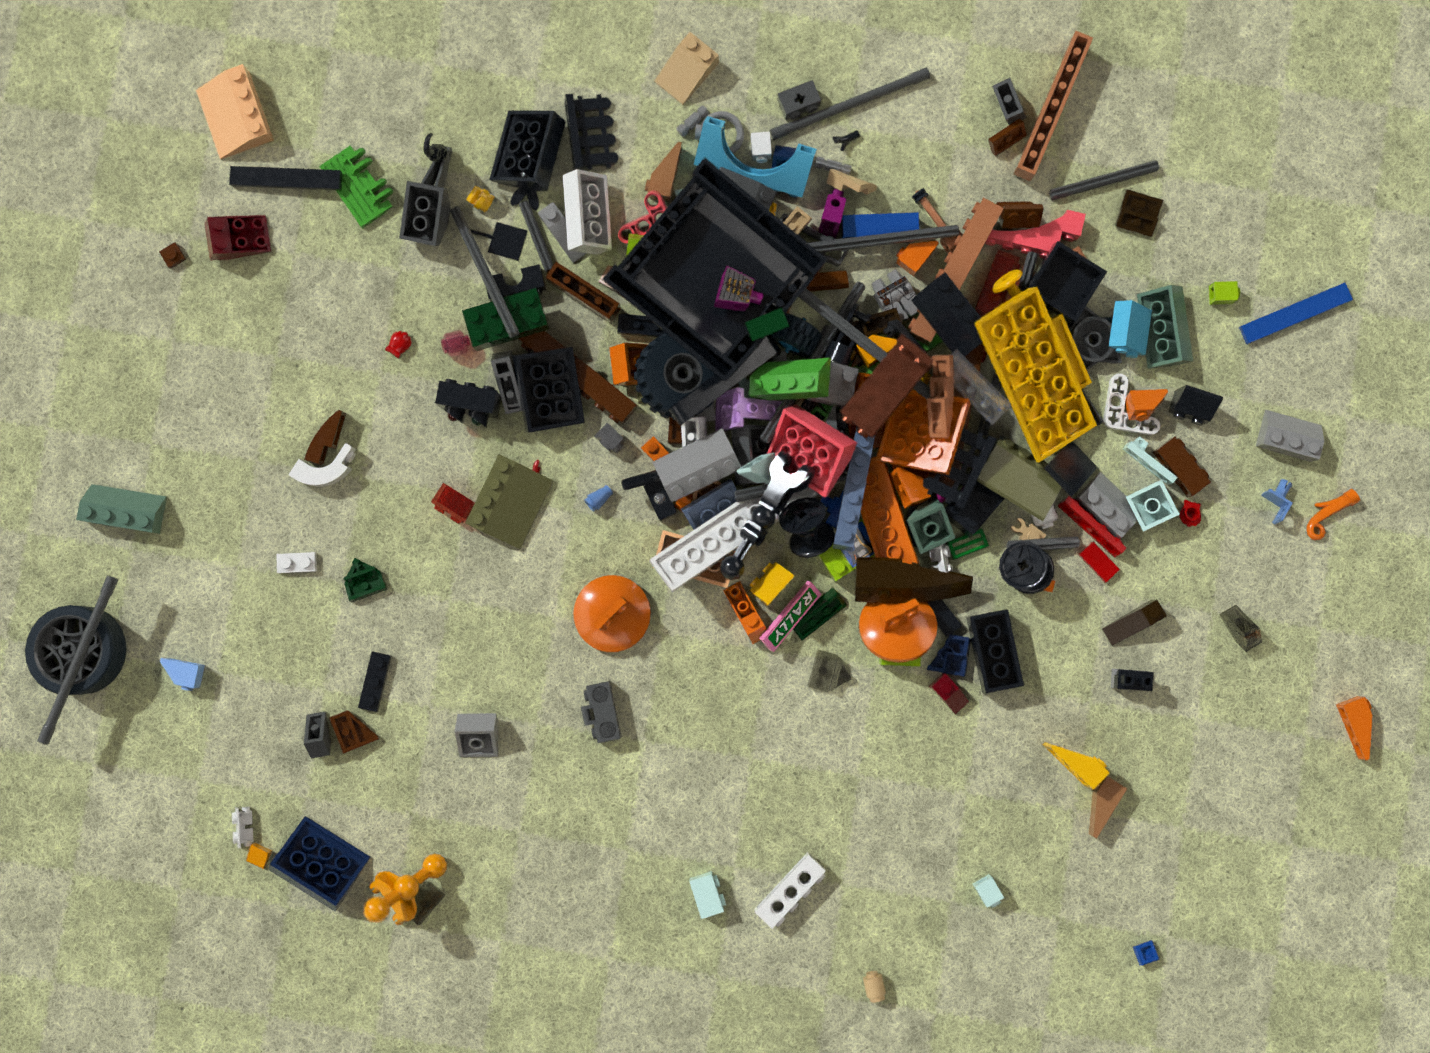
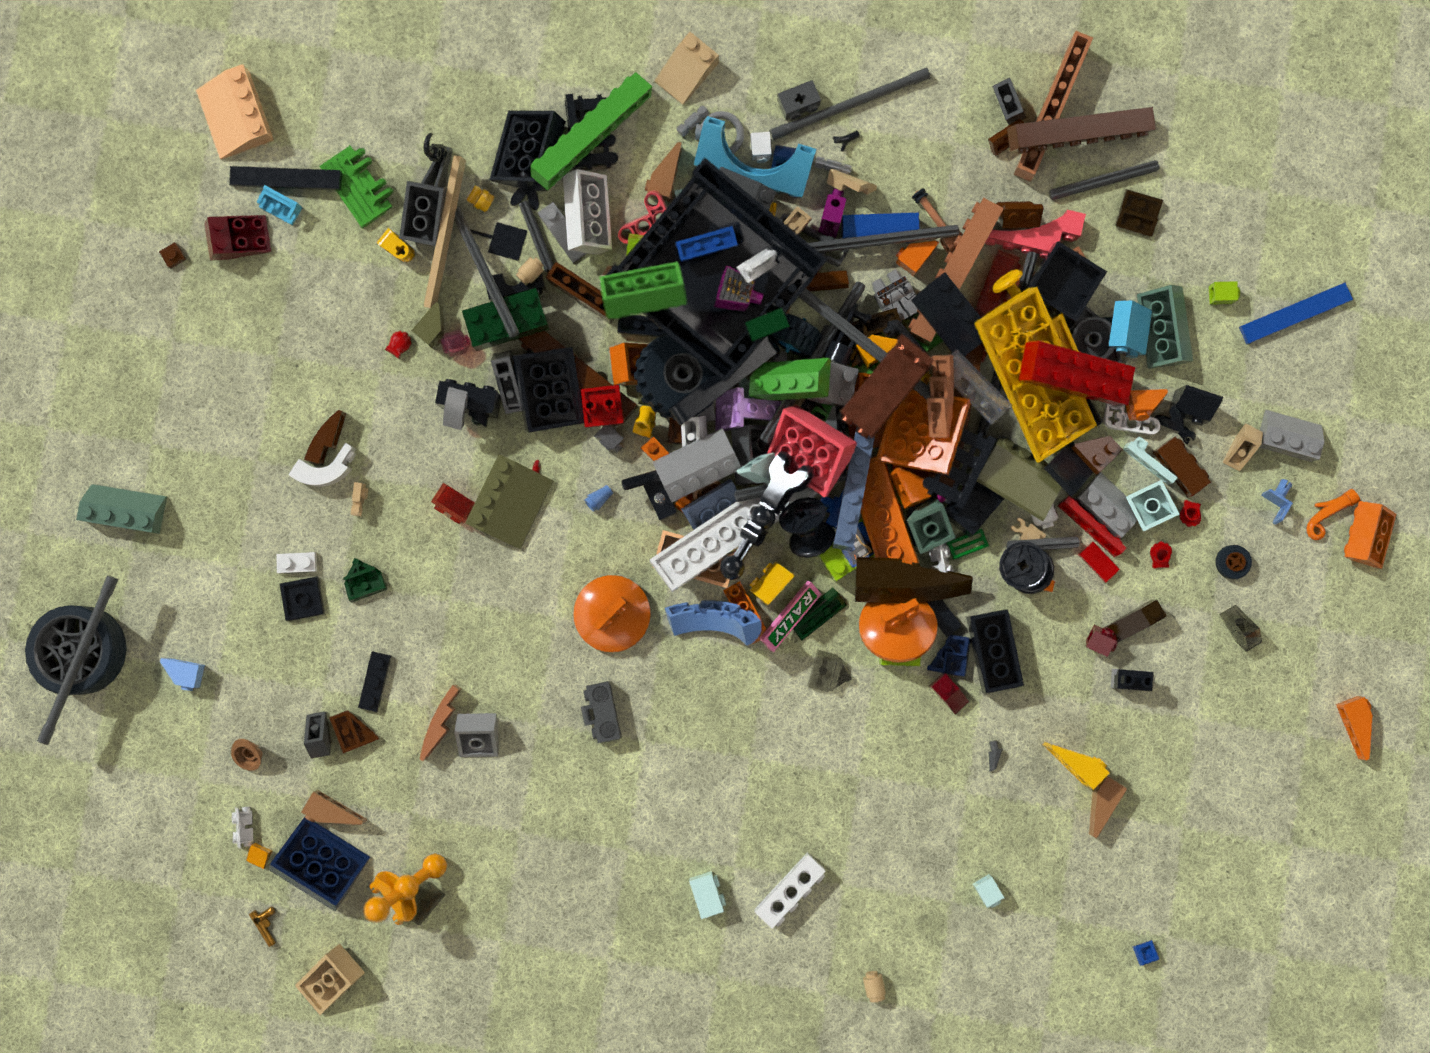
none -> medium nougat piece [231,739,263,771]
none -> pearl gold hose [248,907,276,947]
none -> medium azure hinge [257,185,302,226]
none -> black tile [279,576,325,621]
none -> tan slope [295,944,365,1015]
none -> medium nougat slope [301,790,367,825]
none -> tan plate [351,482,368,516]
none -> yellow piece [377,228,415,262]
none -> olive slope [411,302,444,348]
none -> nougat slope [419,684,462,761]
none -> tan tile [424,155,466,308]
none -> light grey slope [443,387,468,430]
none -> tan brick [516,257,544,286]
none -> bright green brick [531,72,652,191]
none -> red plate [581,385,624,428]
none -> bright green slope [599,262,687,319]
none -> yellow piece [632,406,656,438]
none -> medium blue brick [665,600,761,646]
none -> blue plate [676,226,738,262]
none -> white hinge [737,248,778,283]
none -> dark grey bar [989,740,1003,771]
none -> reddish brown brick [1007,107,1156,154]
none -> red brick [1018,341,1135,405]
none -> reddish brown wing [1071,436,1123,475]
none -> dark red brick [1086,624,1118,657]
none -> red animal [1150,541,1172,569]
none -> black piece [1154,405,1196,444]
none -> black wheel [1215,545,1252,579]
none -> tan slope [1223,424,1263,471]
none -> orange slope [1344,501,1396,569]

